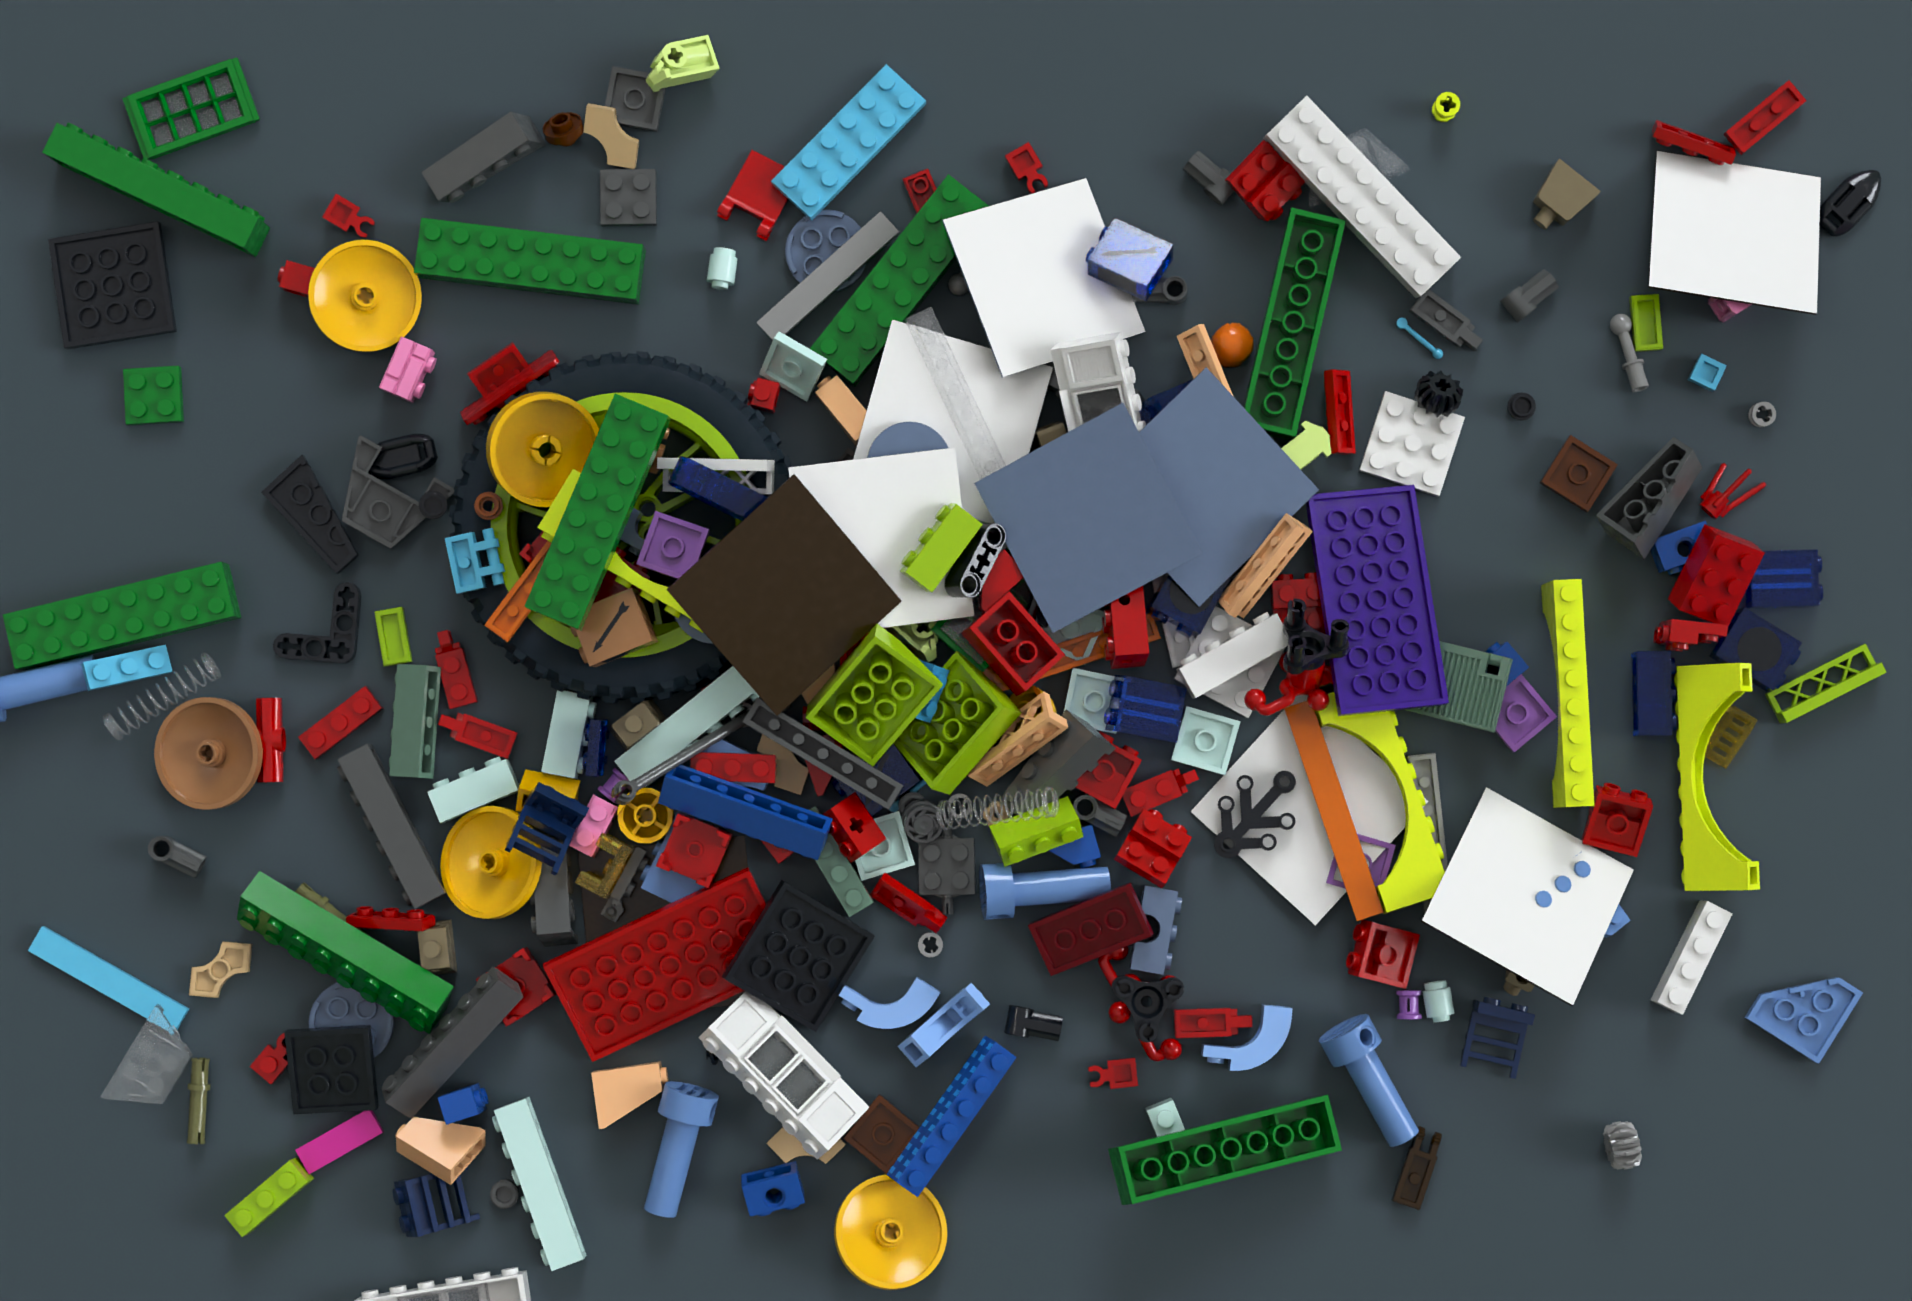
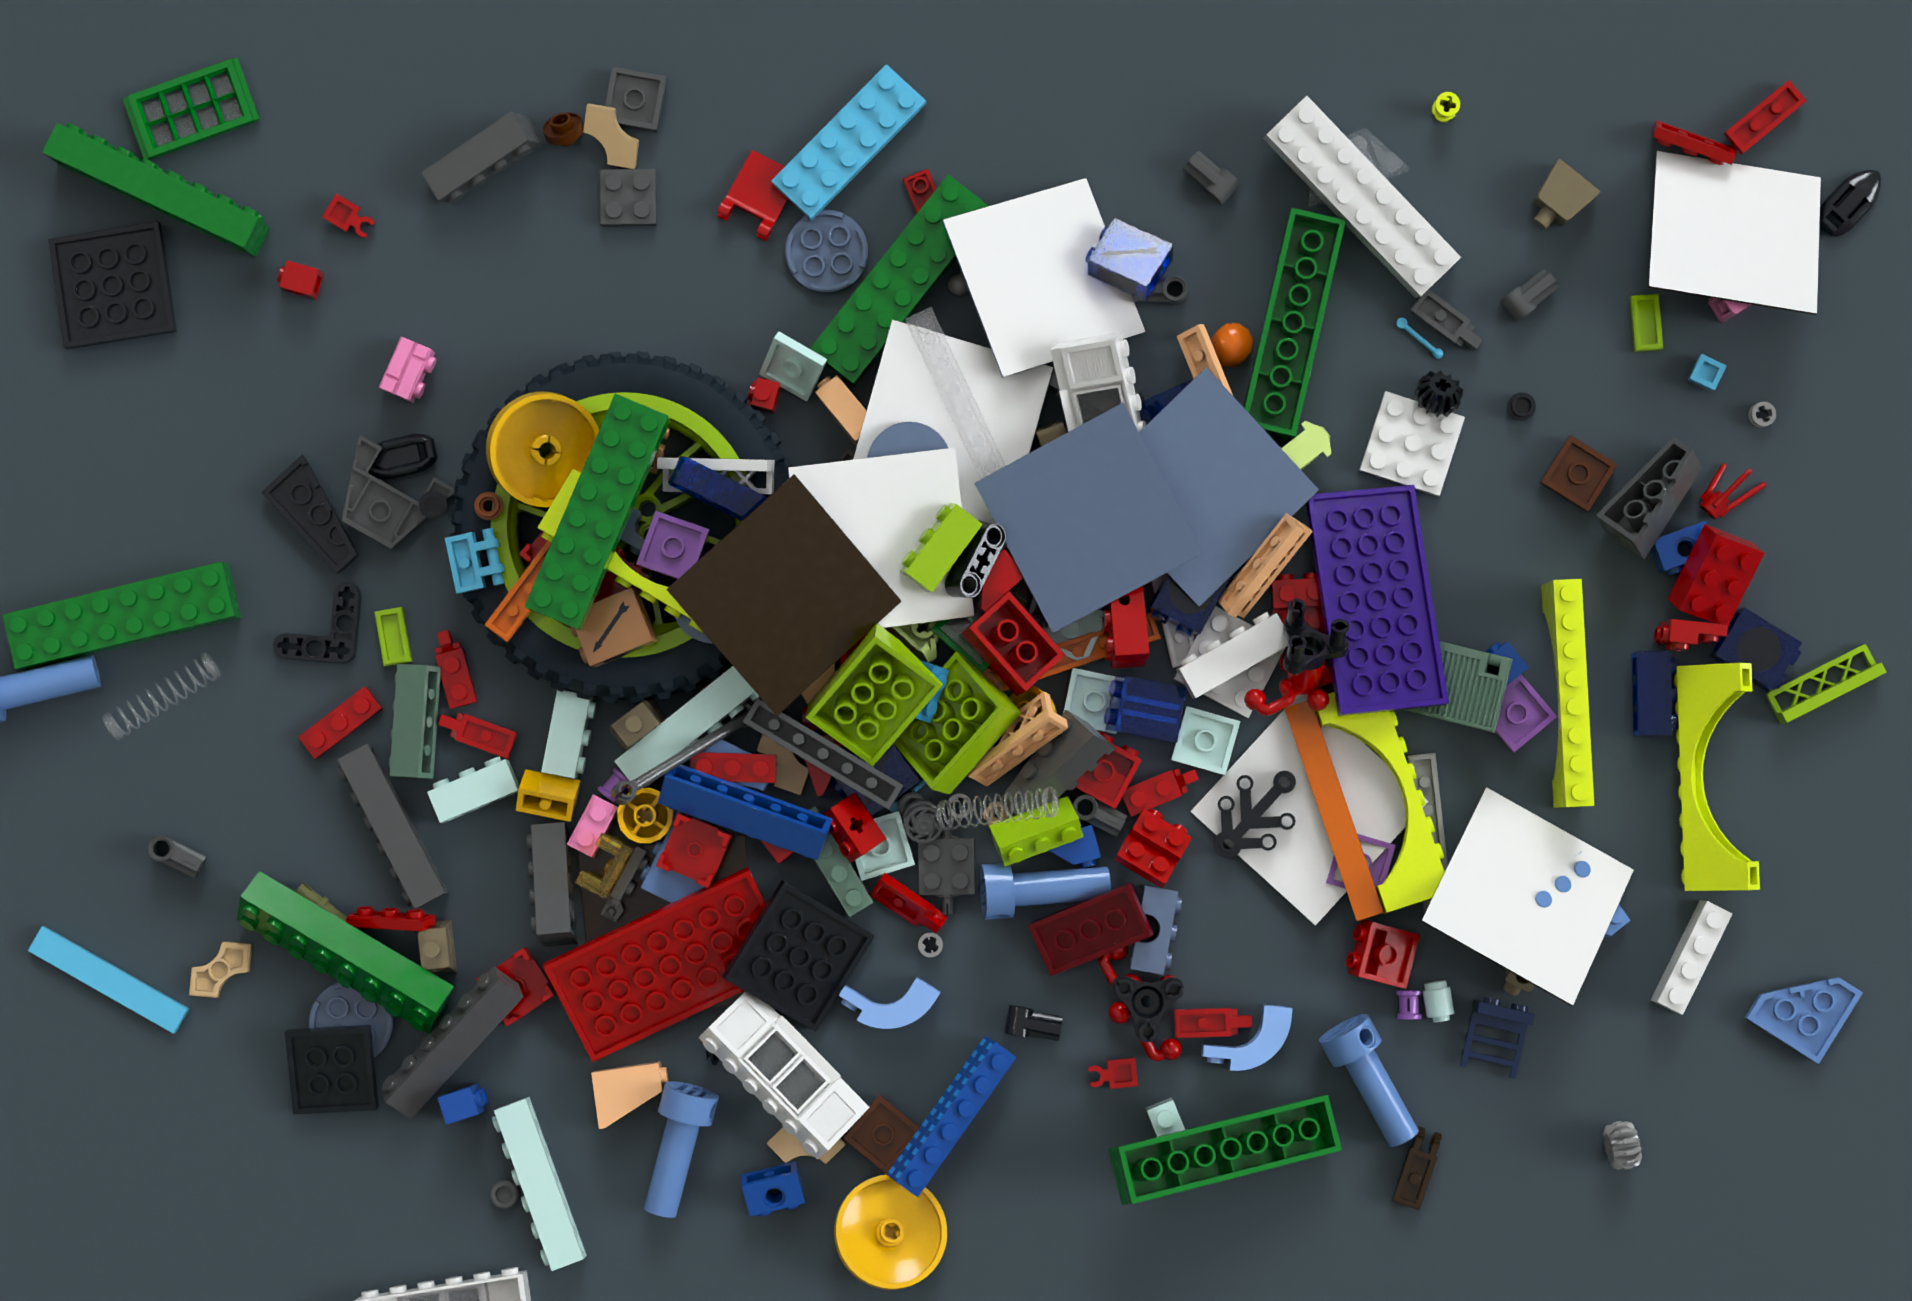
medium azure plate [81,645,173,691] -> none
clear wing [100,1004,193,1104] -> none
green plate [123,366,184,426] -> none
medium nougat dish [154,697,263,810] -> none
olive pin [187,1057,211,1144] -> none
lime brick [224,1157,314,1237] -> none
red plate [249,1033,288,1084] -> none
red piece [256,698,286,783] -> none
dark pink tile [295,1110,384,1174] -> none
yellow dish [308,240,422,352] -> none
dark blue plate [393,1166,480,1237] -> none
light nougat slope [395,1117,486,1185] -> none
green brick [414,218,646,305] -> none
yellow dish [440,806,542,919] -> none
red bracket [460,342,560,425] -> none
dark blue plate [505,782,589,876] -> none
clear blue plate [582,718,610,777] -> none
yellowish green piece [646,35,720,92] -> none
light aqua brick [707,247,738,290] -> none
light grey tile [756,211,899,341] -> none
light blue arch [897,983,990,1067] -> none
red plate [1005,142,1048,194] -> none
red plate [1225,140,1305,222] -> none
red plate [1324,369,1356,455] -> none
red plate [1581,783,1653,857] -> none
light grey pin [1610,314,1649,392] -> none
clear yellow slope [1705,706,1758,769] -> none
clear blue brick [1745,550,1823,609] -> none

